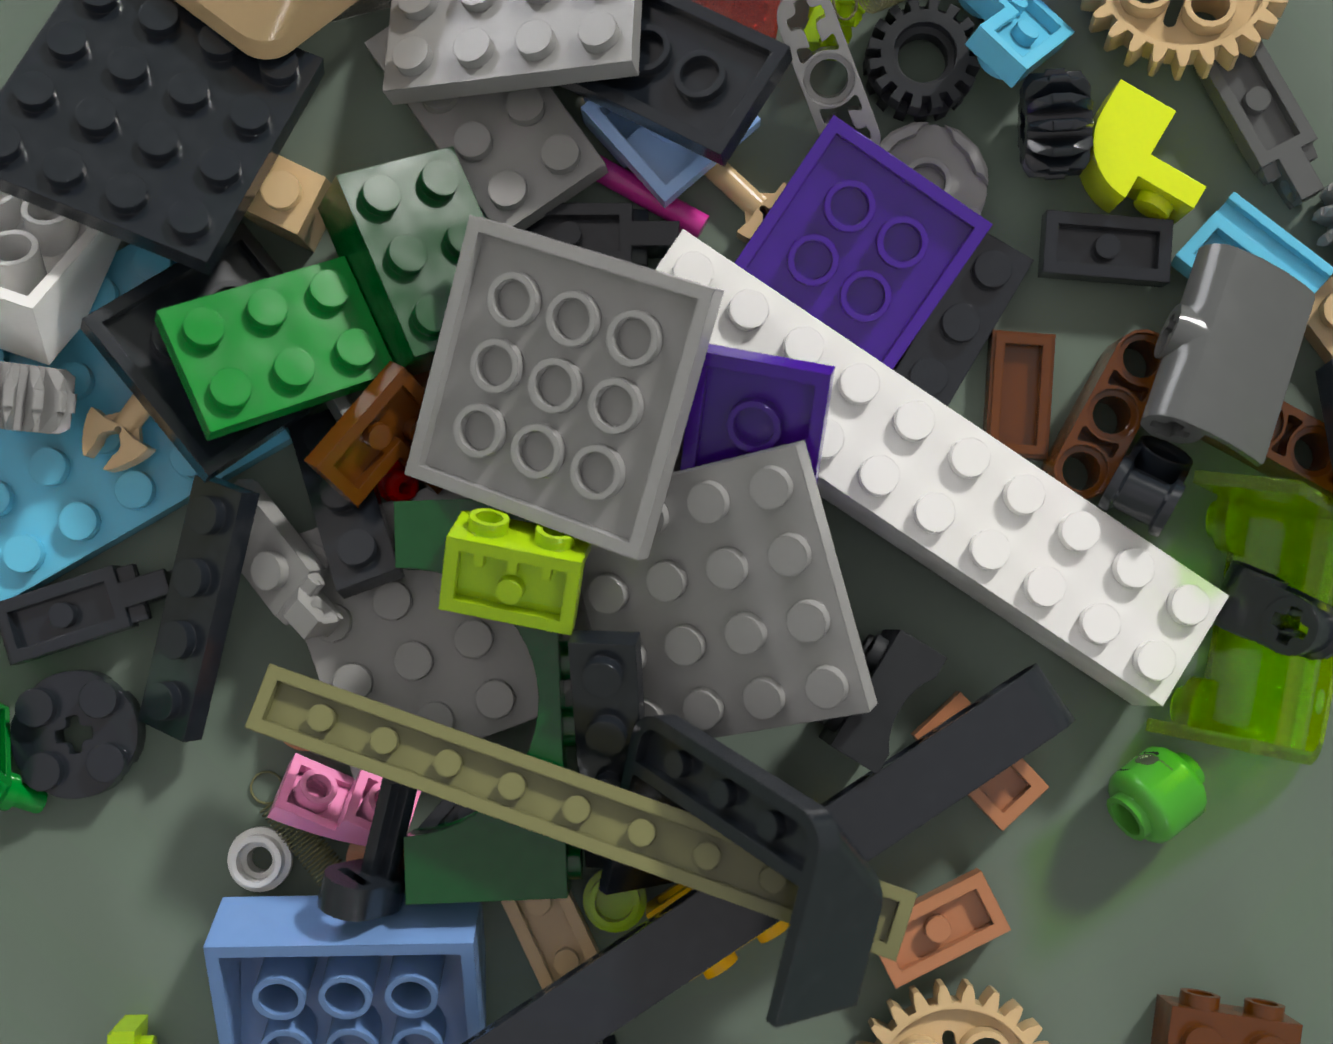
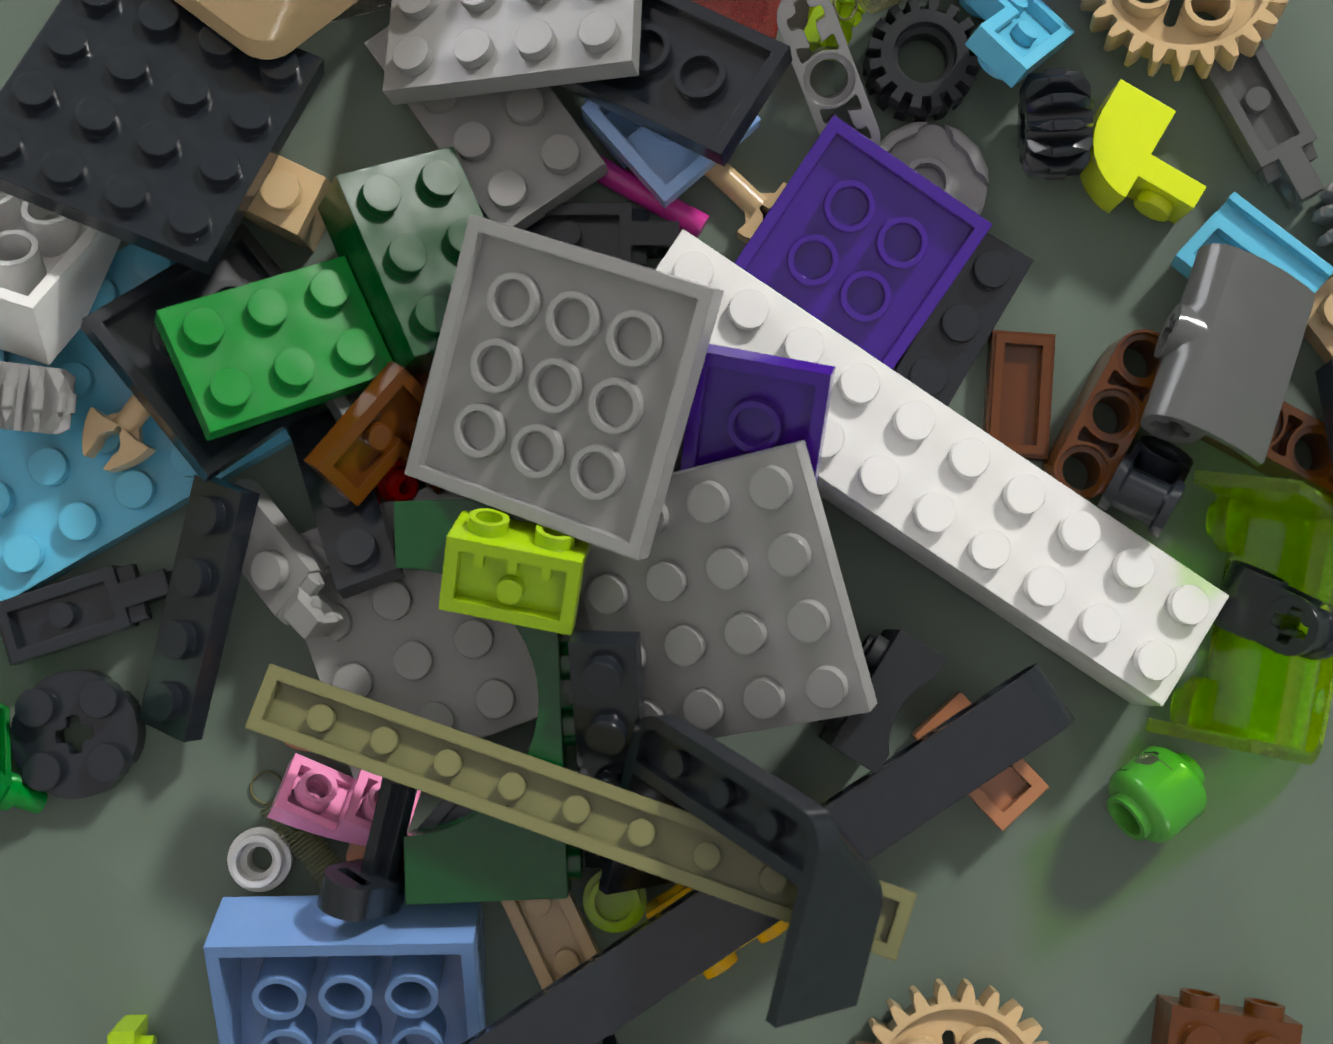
nougat plate [878,868,1011,989] -> none
black plate [1038,210,1174,287] -> none

